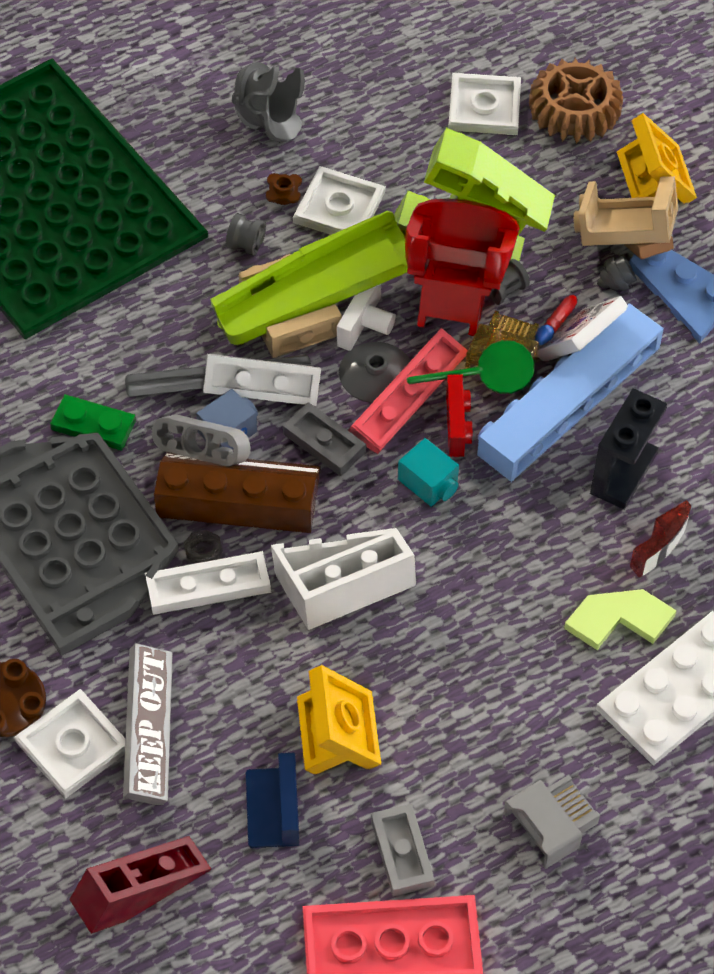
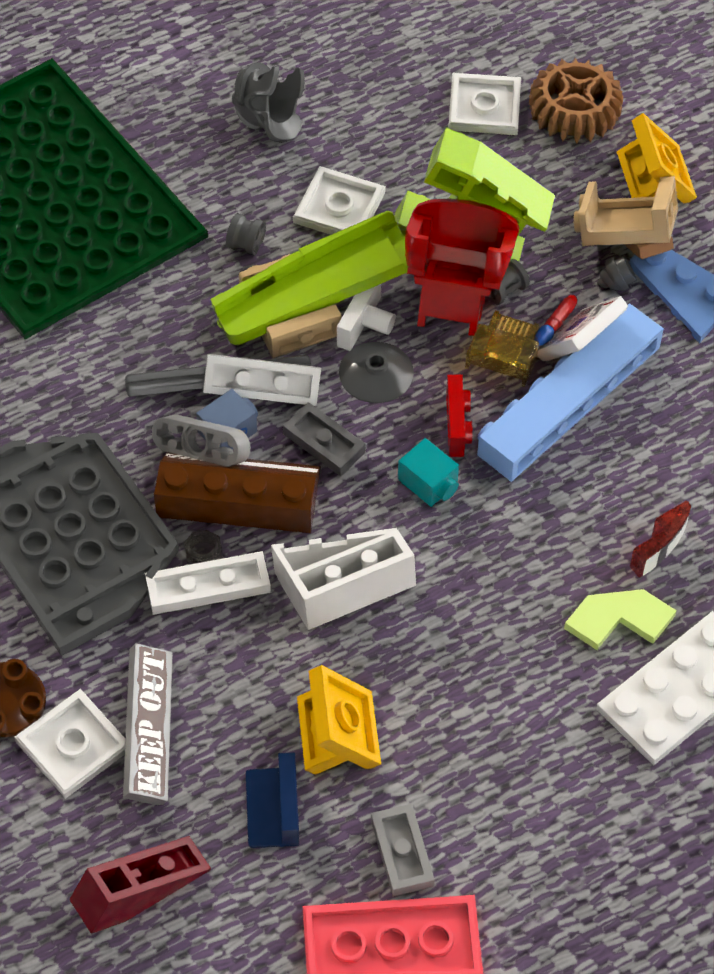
green plate [50,394,136,451] -> none
reddish brown plate [266,173,302,205] -> none
coral tile [348,328,469,454] -> none
green piece [407,340,534,394] -> none
light grey piece [503,775,600,869] -> none
black panel [590,388,667,510] -> none

